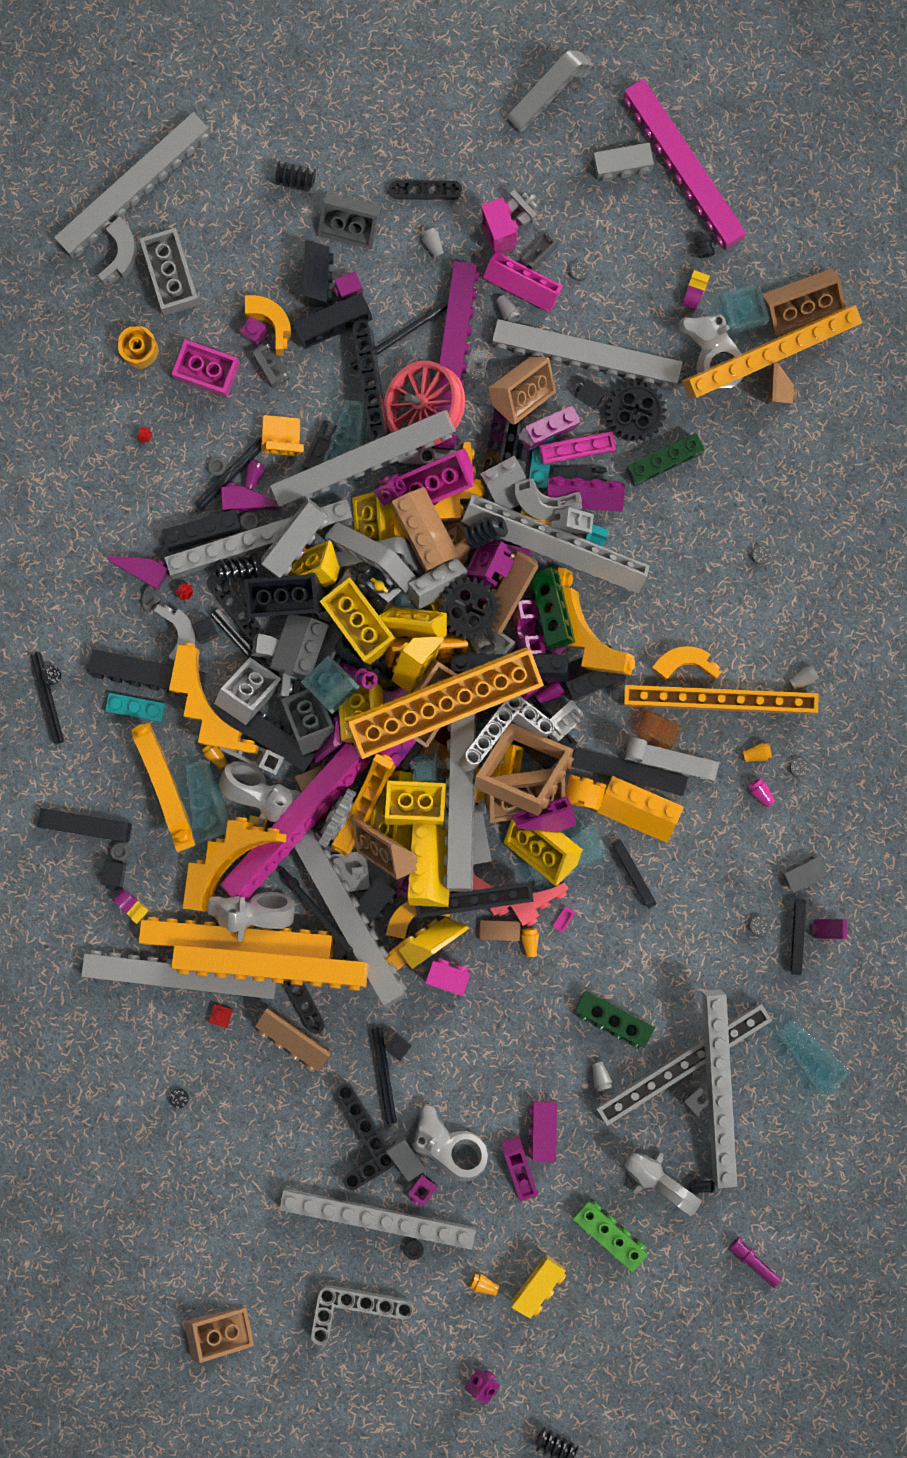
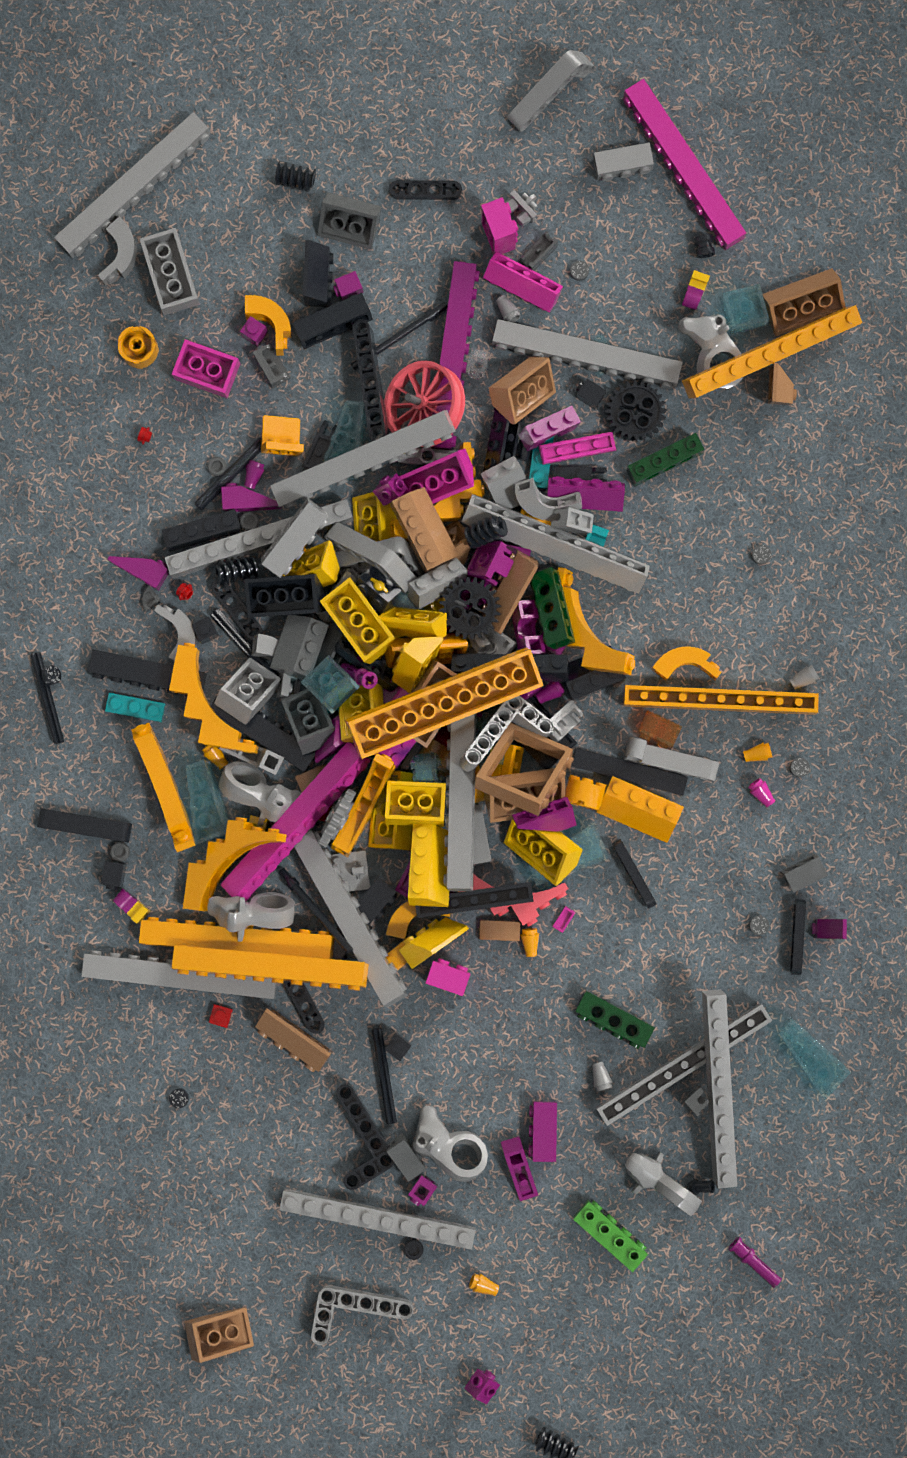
medium nougat slope [351,817,417,879] -> none
light grey cone [421,228,444,258] -> none
yellow slope [511,1254,566,1319] -> none

